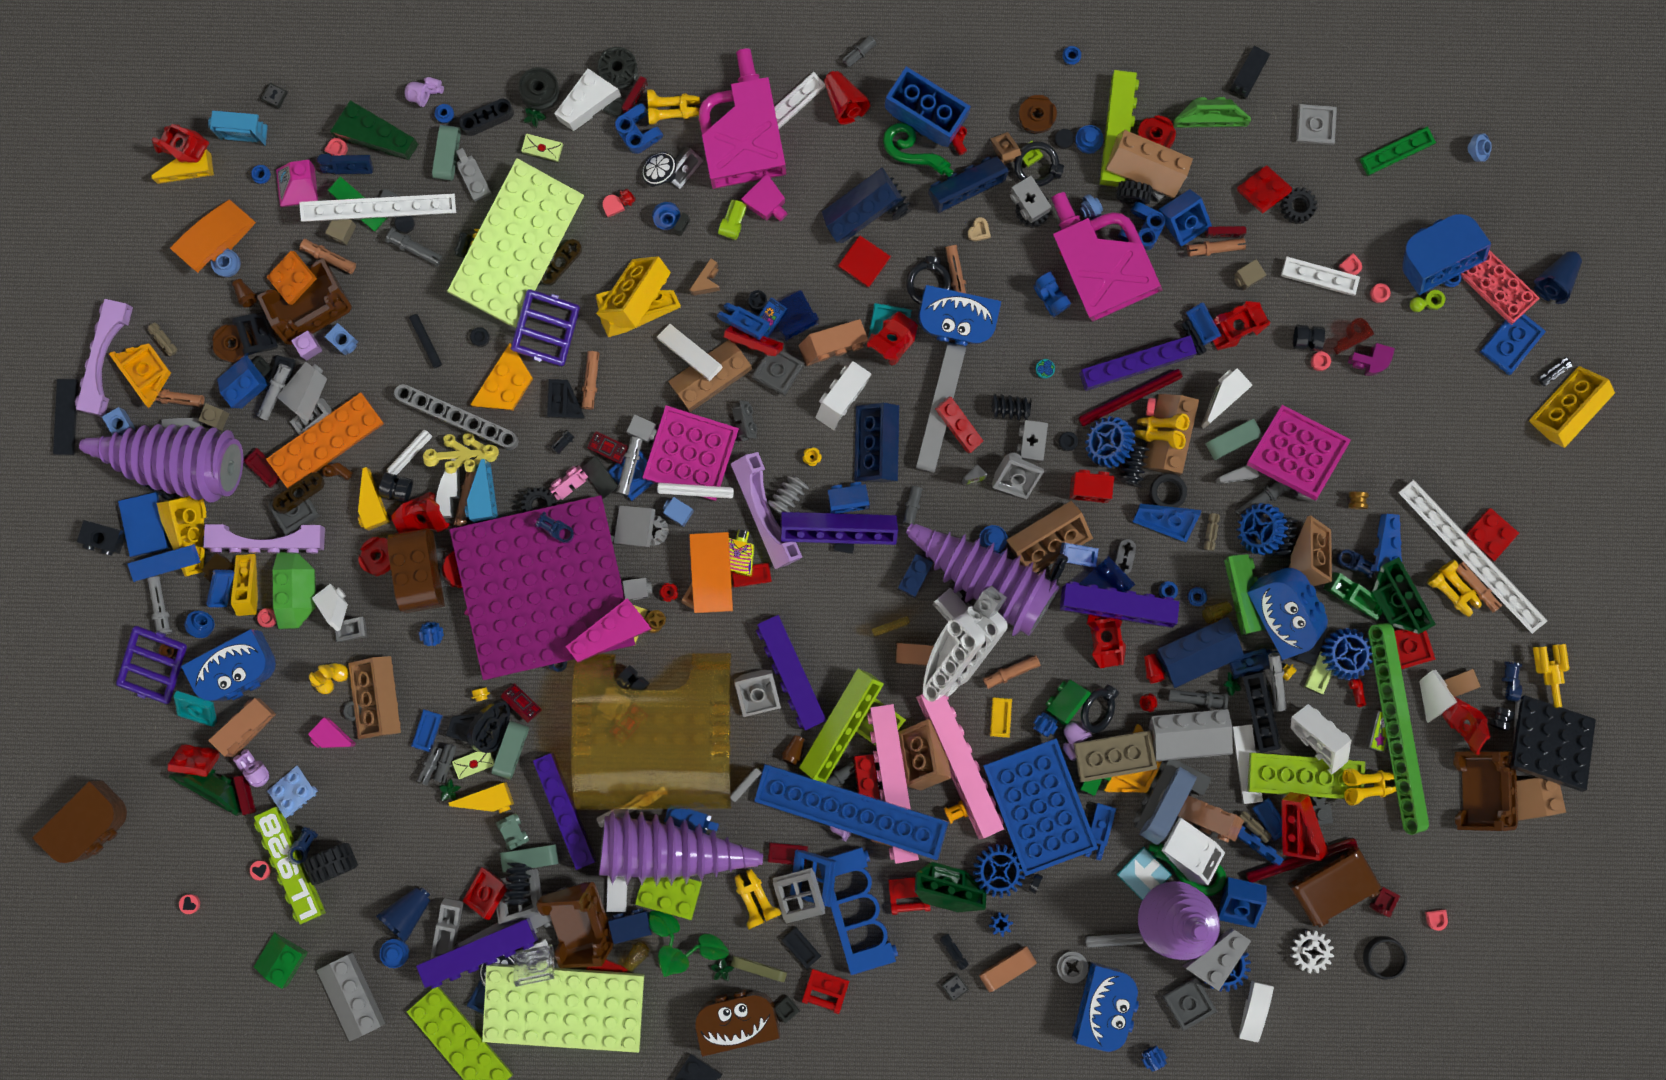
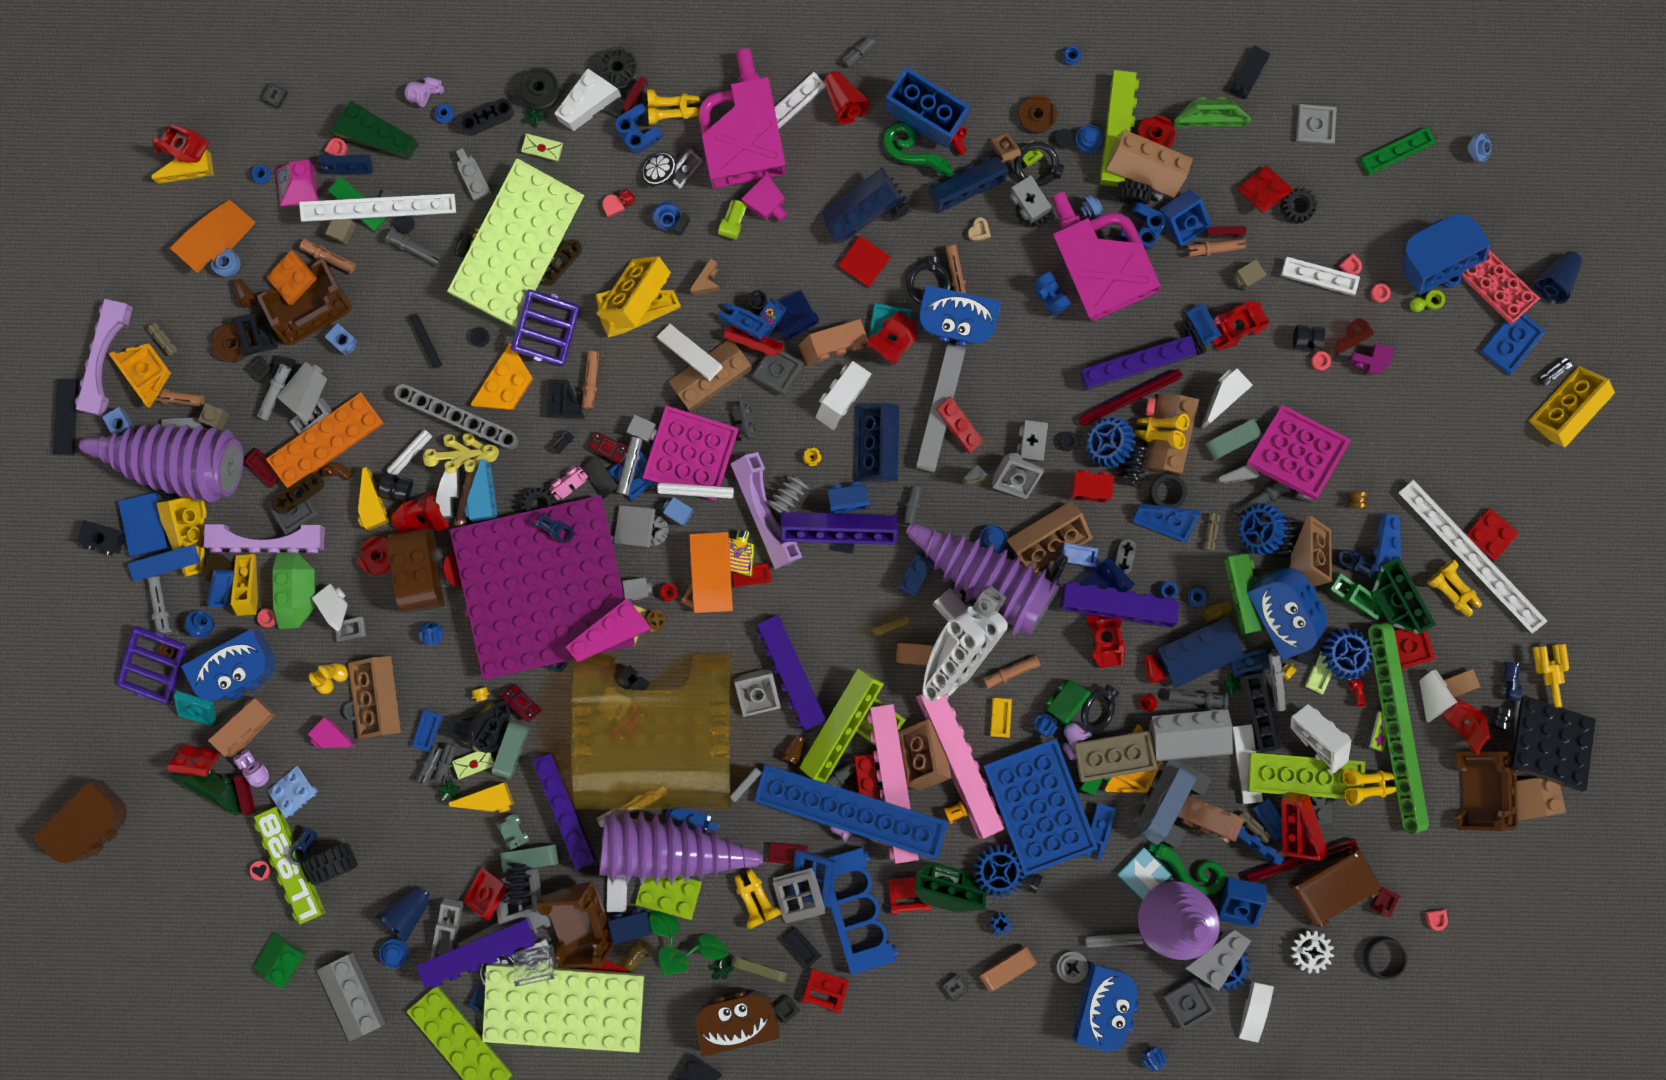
coral tile [179,894,200,914] -> none
dark azure window [208,111,268,146] -> none
blue slope [217,356,269,409] -> none
lavender brick [291,331,323,361] -> none
sand green beam [432,125,461,181] -> none
black axle [940,934,969,970] -> none
black piece [991,394,1032,420] -> none
tile [1035,359,1055,379] -> none
white slope [1162,817,1225,886] -> none
nougat pin [1456,561,1502,613] -> none

